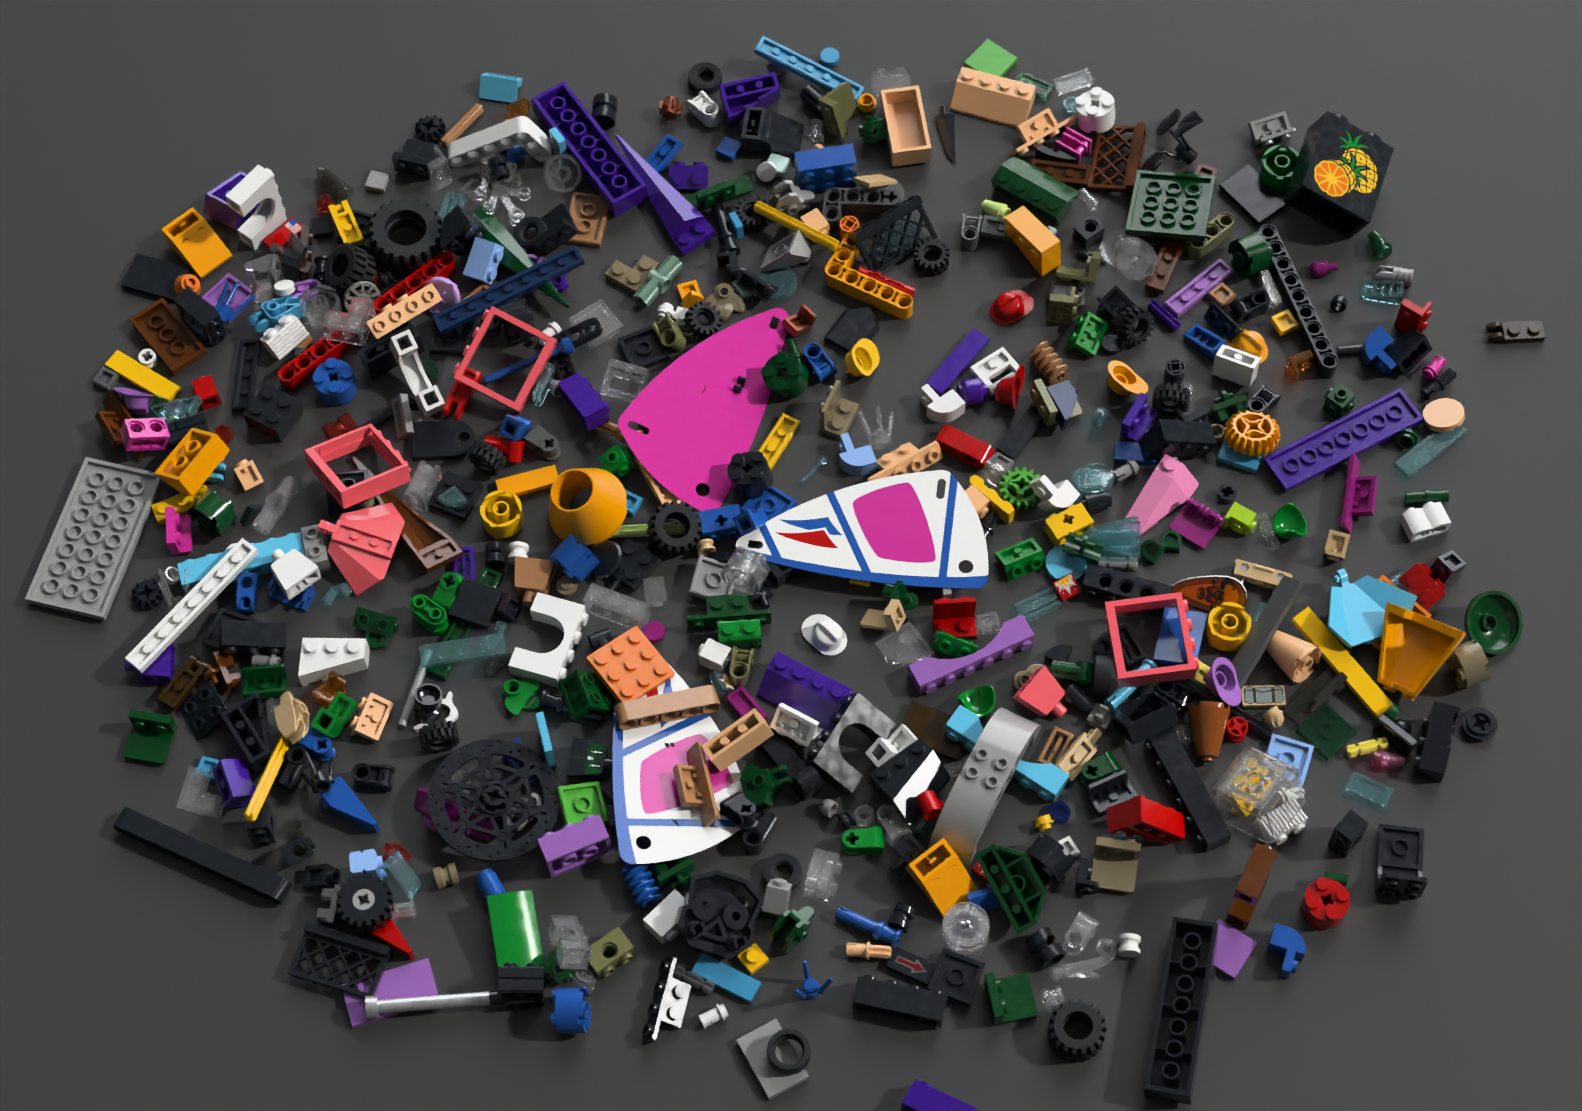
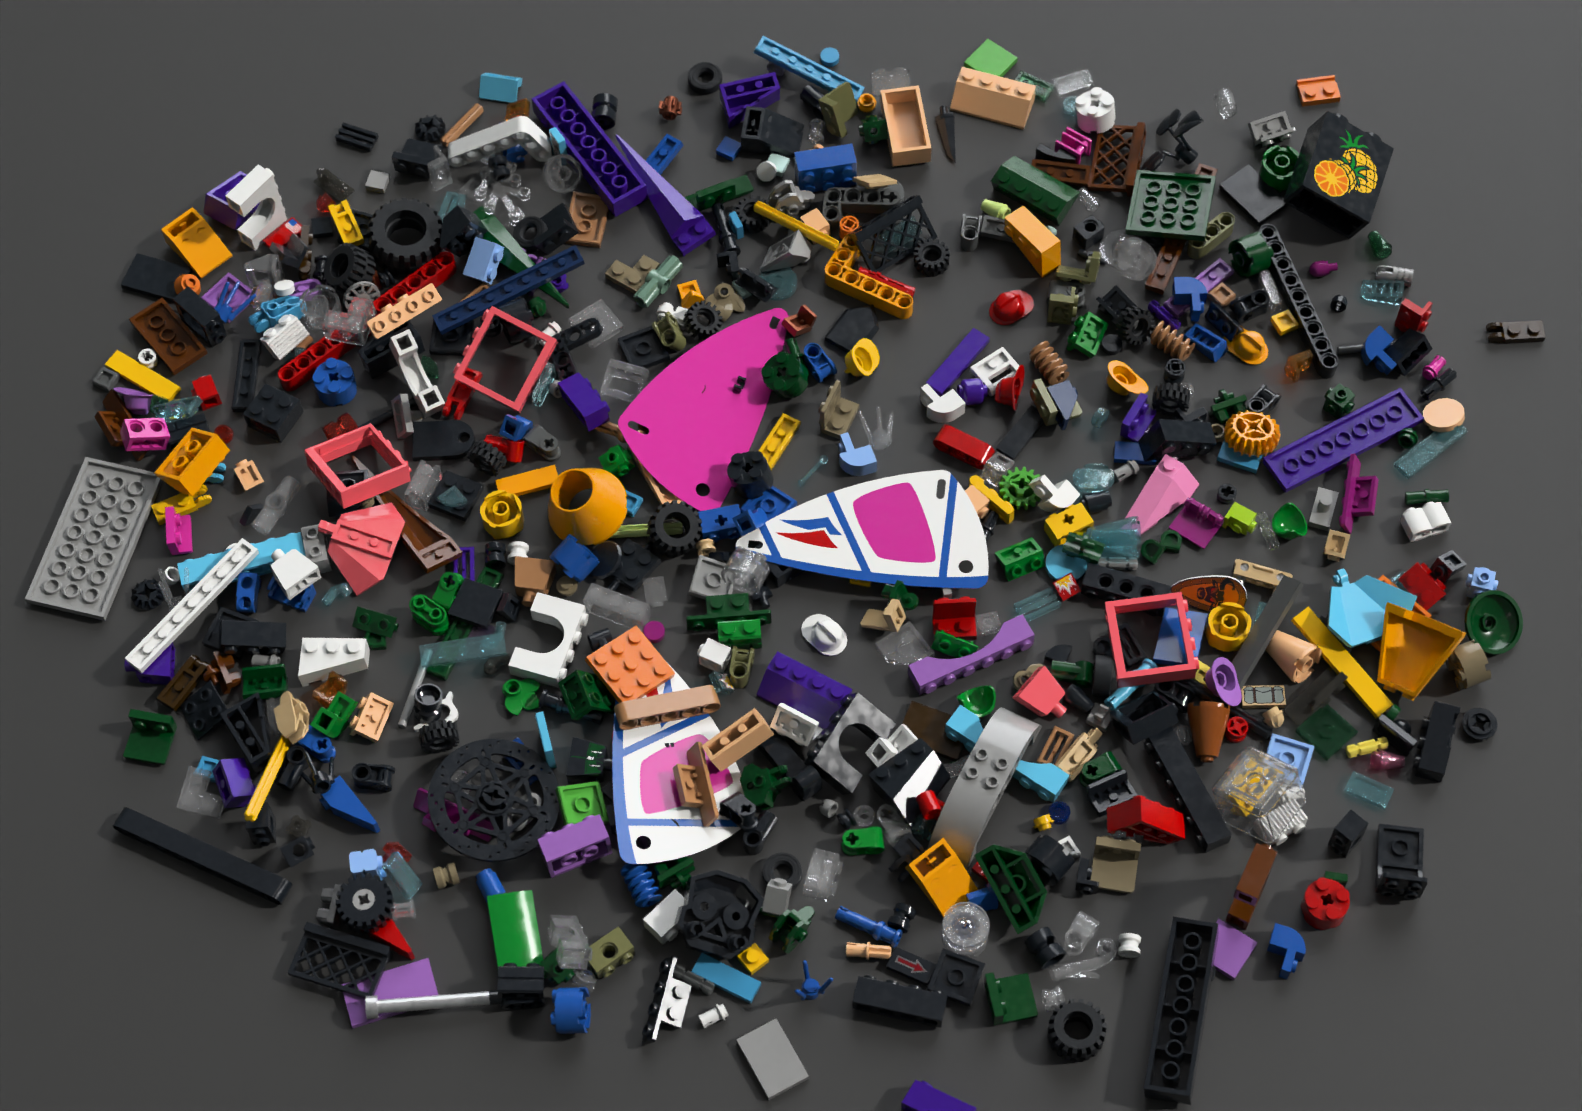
dark green brick [188,488,237,538] -> none
black bracket [303,863,340,890] -> none
lavender tile [423,277,461,314] -> none
blue piece [483,337,575,384] -> none
dark purple bracket [669,162,709,190] -> none
white piece [686,91,720,127] -> none
magenta tile [725,685,768,720] -> none
black tyre [767,1028,811,1075] -> none
light nougat bracket [867,441,943,481] -> none
light nougat bracket [1010,108,1078,156] -> none
white brick [1211,344,1261,387] -> none
none -> black tile [335,122,379,152]
none -> dark green plate [527,296,547,317]
none -> medium nougat piece [1151,321,1195,361]
none -> blue brick [1172,277,1208,321]
none -> clear brick [1213,89,1237,118]
none -> orange plate [1296,75,1341,107]
none -> light grey tile [1308,487,1339,531]
none -> light blue brick [1465,567,1498,598]

